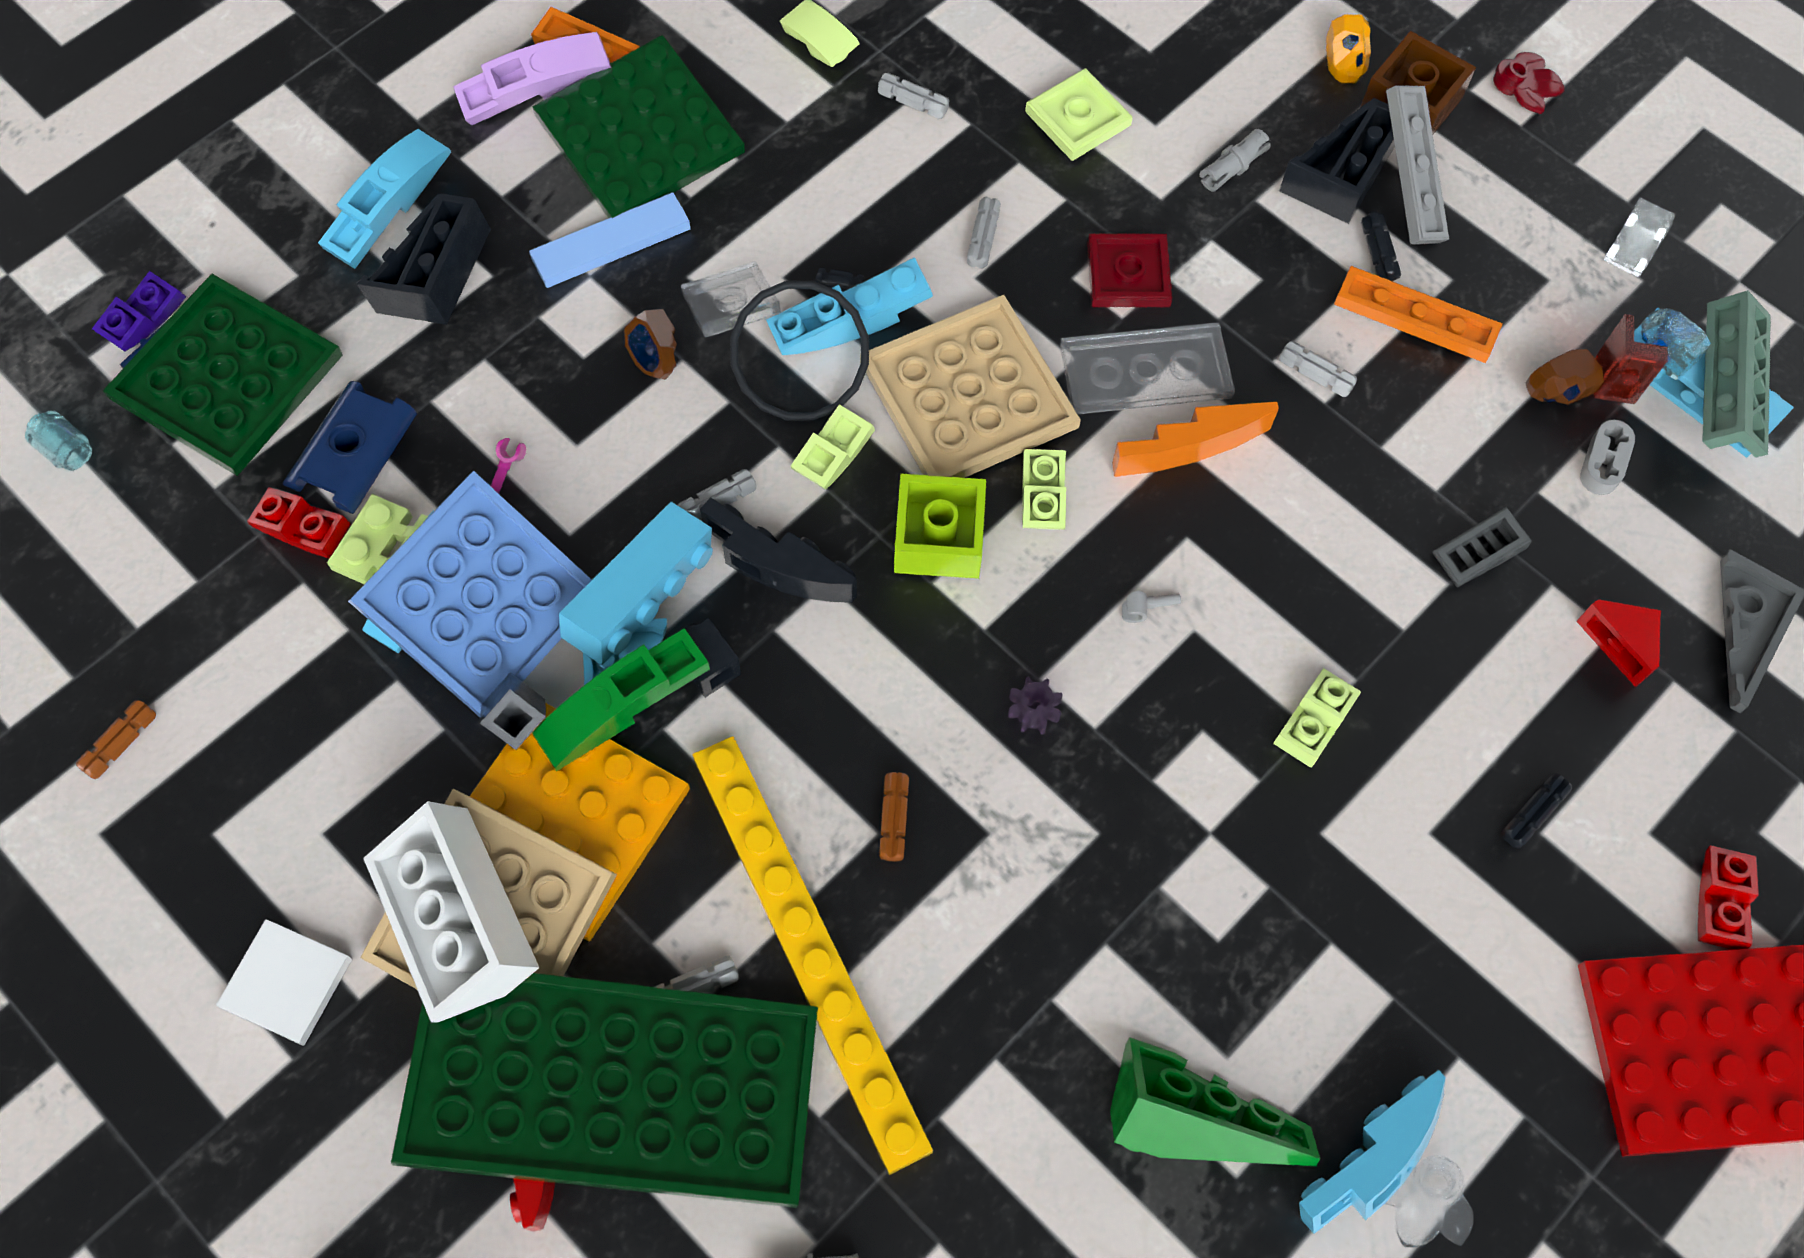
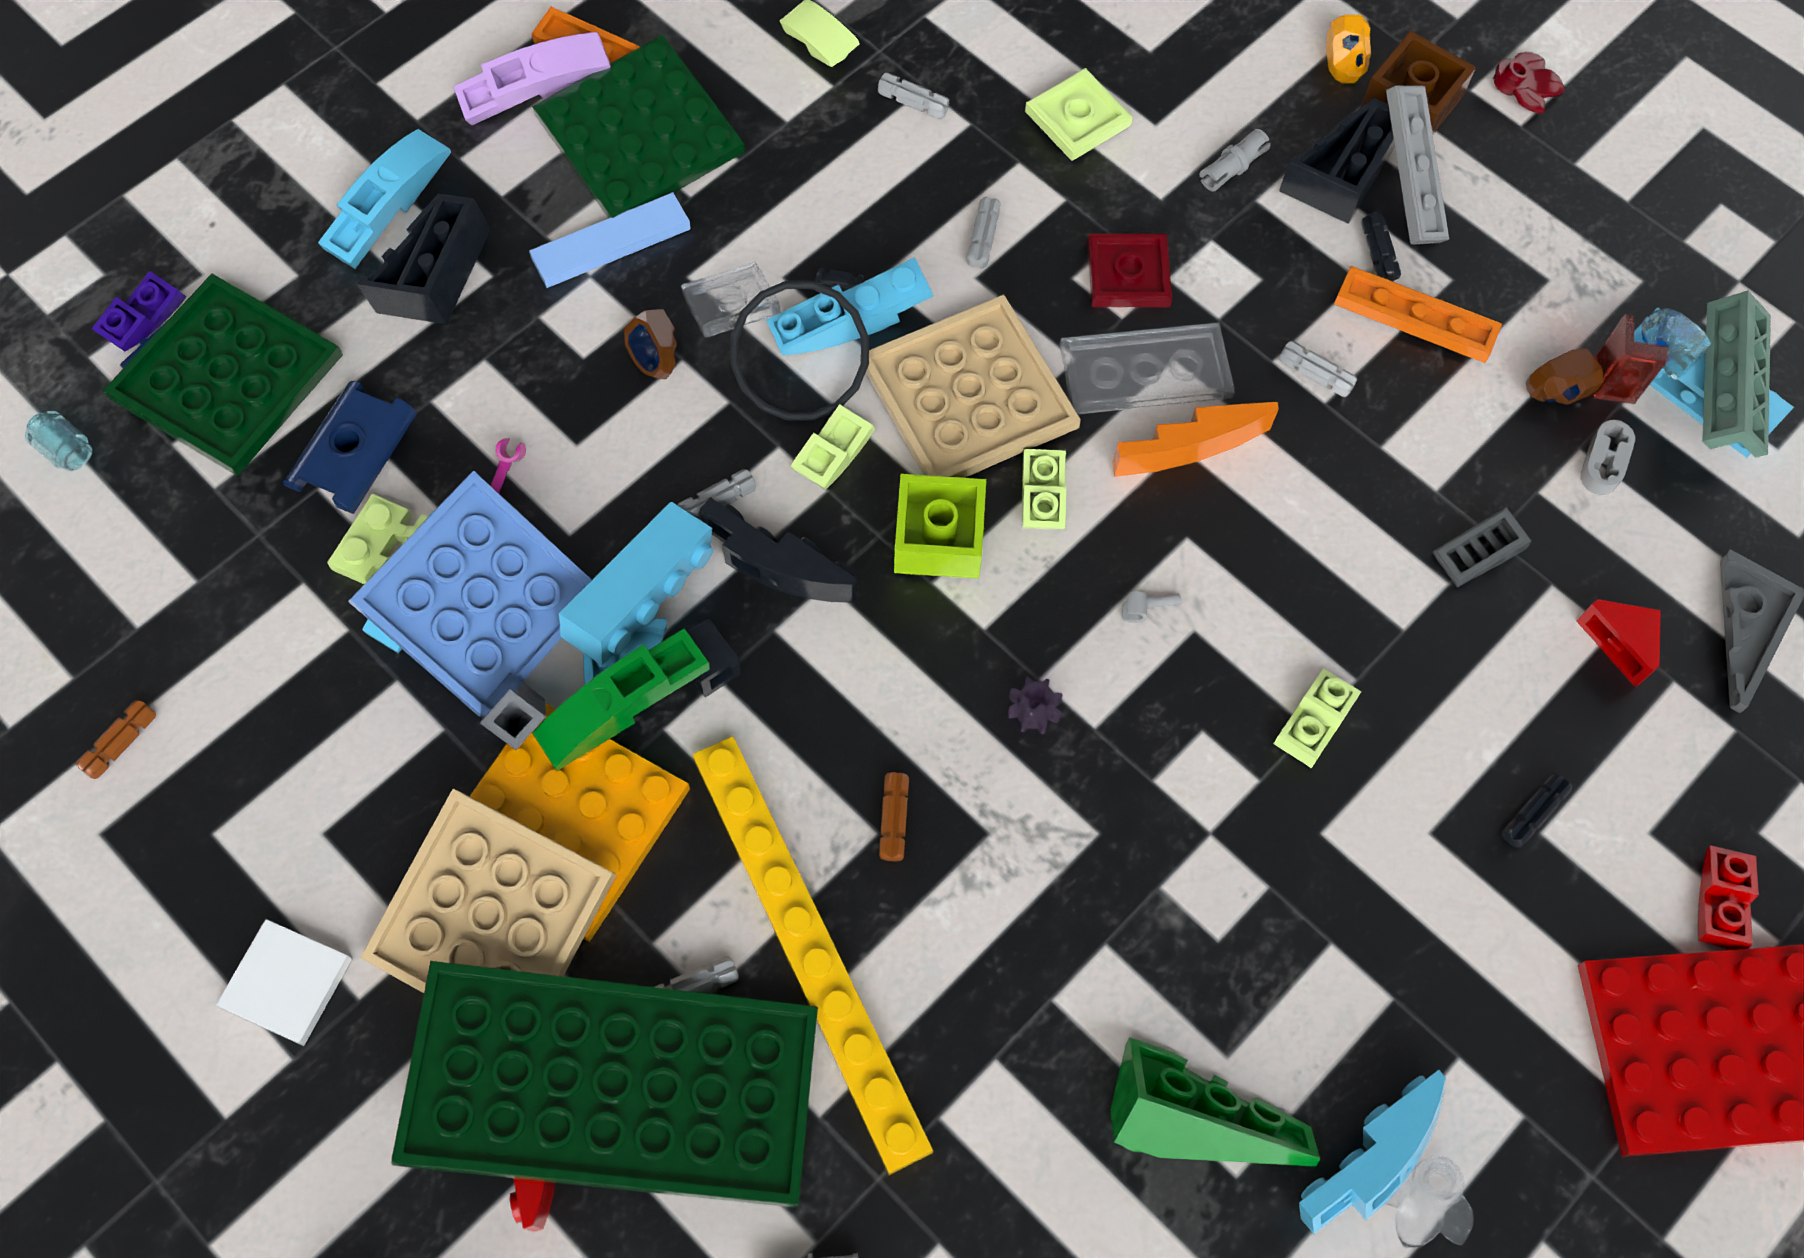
red slope [247,487,351,559] -> none
white slope [364,801,540,1022] -> none
clear slope [1604,197,1676,277] -> none

